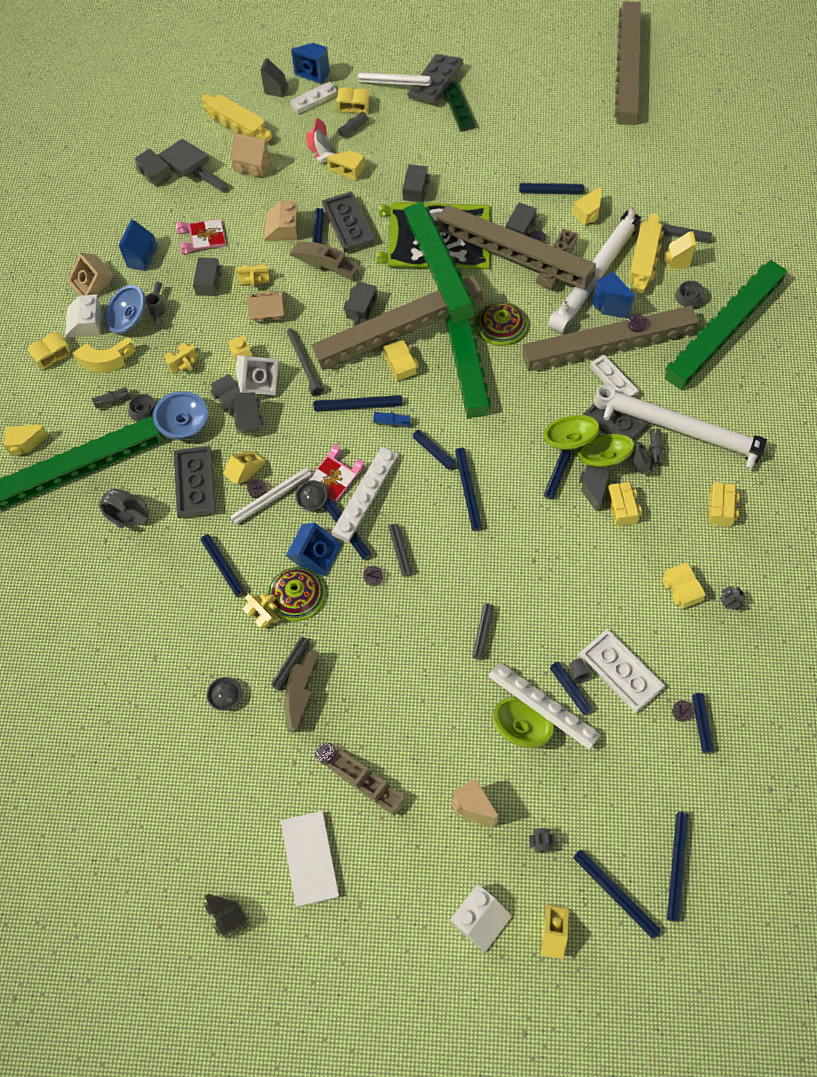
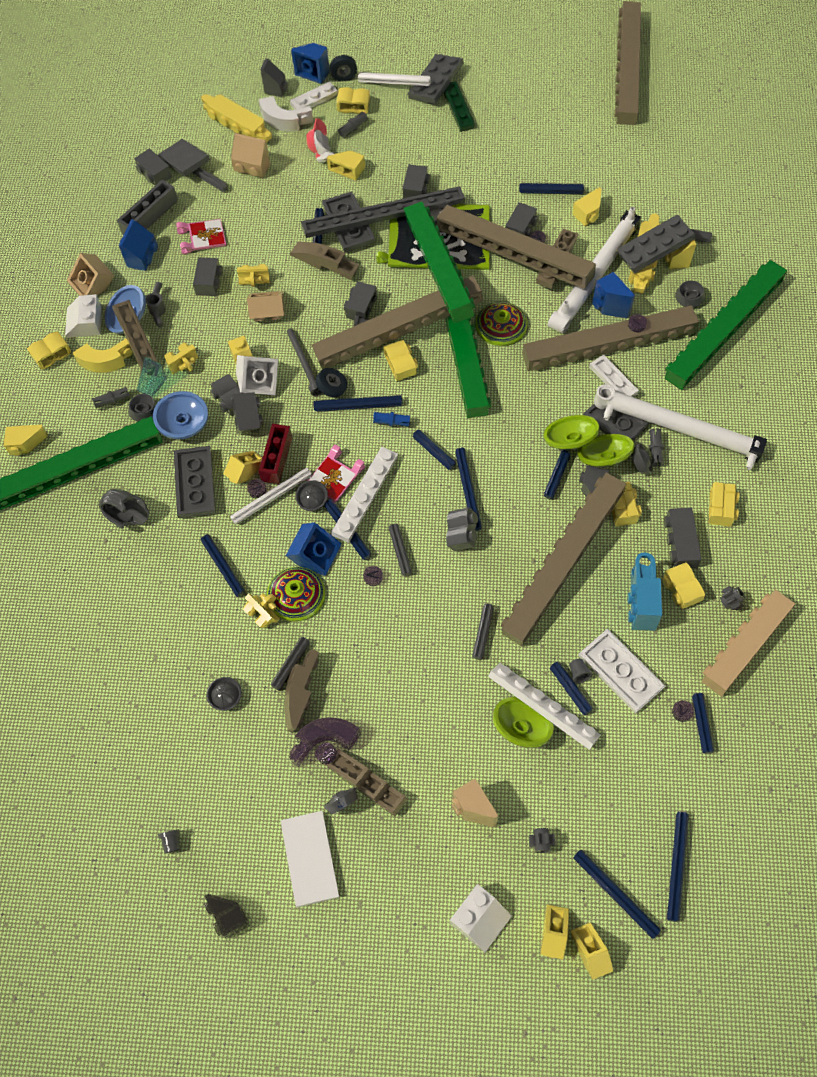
tan slope [264,201,299,241] -> none
none -> dark tan tile [112,300,159,372]
none -> dark grey brick [117,179,178,235]
none -> clear light blue slope [137,357,167,397]
none -> dark grey piece [158,829,180,854]
none -> white arch [258,96,313,132]
none -> dark red brick [259,423,293,485]
none -> arch [289,717,361,767]
none -> dark grey plate [301,186,465,238]
none -> black bush [316,368,348,398]
none -> dark grey hat [323,787,358,814]
none -> black bush [330,55,357,82]
none -> dark grey brick [446,507,478,551]
none -> dark tan brick [501,472,626,646]
none -> light yellow slope [570,923,613,979]
none -> dark grey plate [617,214,696,274]
none -> dark azure brick [627,552,662,631]
none -> dark grey brick [664,507,702,568]
none -> tan brick [702,589,795,697]

